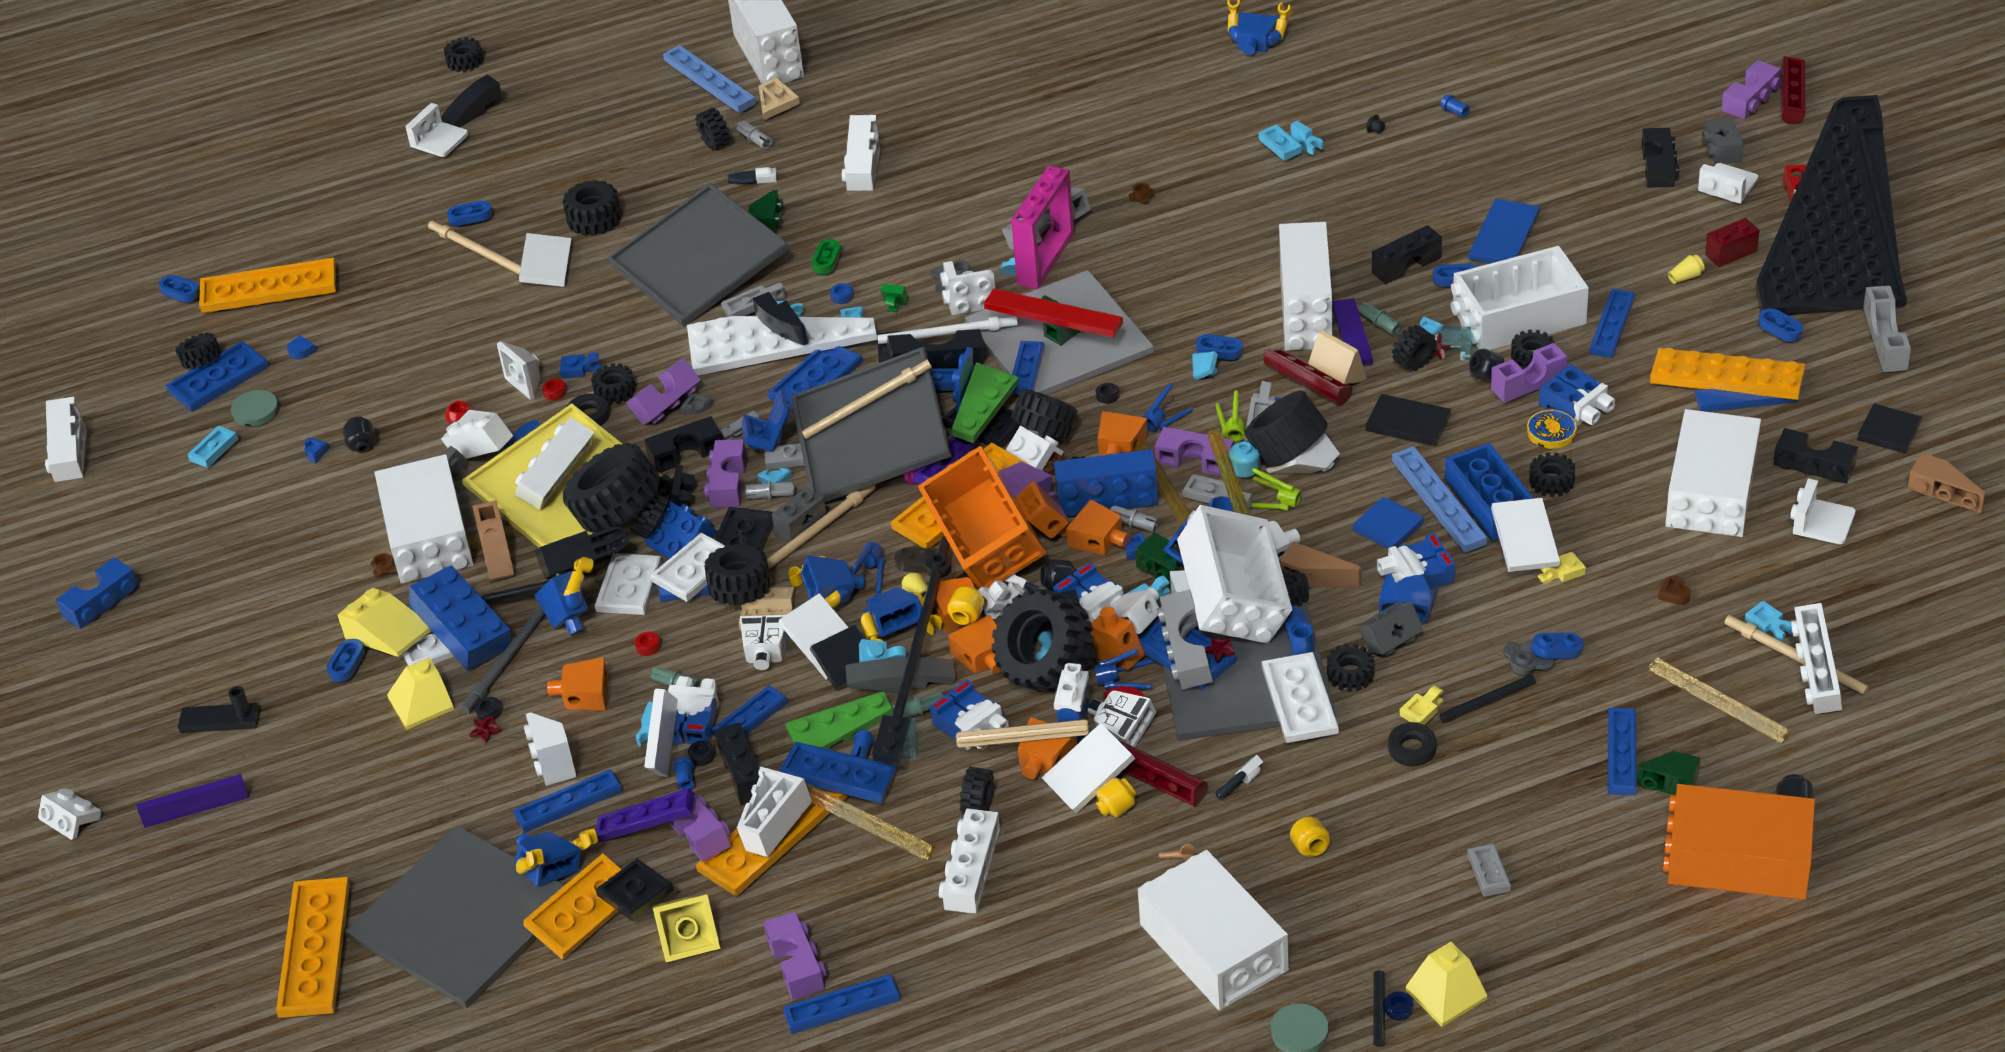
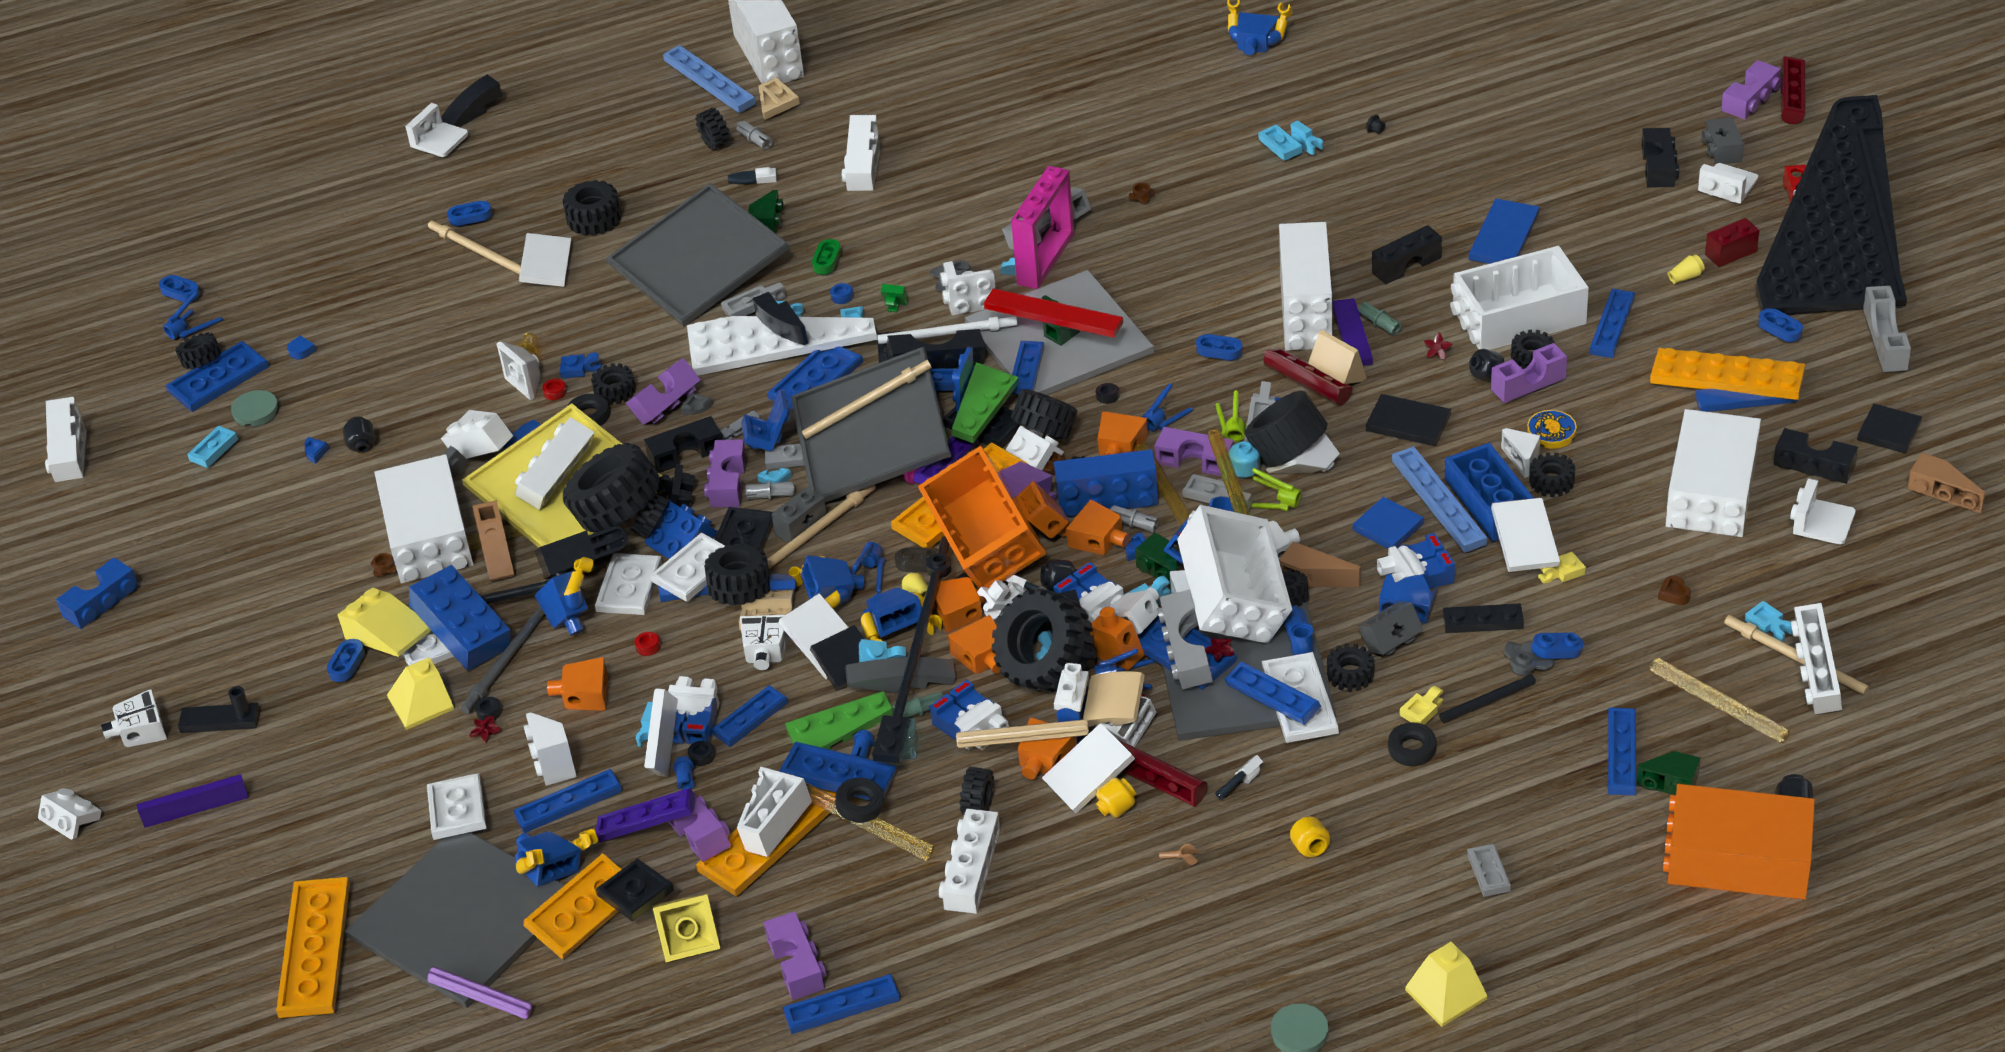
light orange plate [199,258,336,313] -> none
black tyre [444,37,484,73] -> none
red plate [445,401,473,424] -> none
sand green axle [650,667,701,687] -> none
black arch [714,722,760,806] -> none
yellow head [947,587,984,625] -> none
white container [1138,850,1289,1011] -> none
medium azure piece [1192,351,1218,380] -> none
black bar [1373,970,1385,1047] -> none
clear blue tile [1384,991,1414,1021] -> none
black tyre [1392,325,1437,371] -> none
medium azure tile [1420,317,1444,336] -> none
blue plate [1433,264,1477,287] -> none
blue pin [1440,95,1470,118] -> none
clear light blue panel [1442,326,1471,360] -> none
blue hips [1539,364,1615,426] -> none
none -> white torso [101,689,167,747]
none -> blue plant [163,291,223,340]
none -> white tile [427,773,487,840]
none -> medium lavender axle [427,967,533,1019]
none -> clear yellow cone [517,333,538,356]
none -> blue tile [770,574,795,590]
none -> black tyre [835,778,884,823]
none -> tan slope [1083,671,1145,727]
none -> blue tile [1224,661,1321,725]
none -> black plate [1443,603,1524,633]
none -> white slope [1501,428,1540,478]

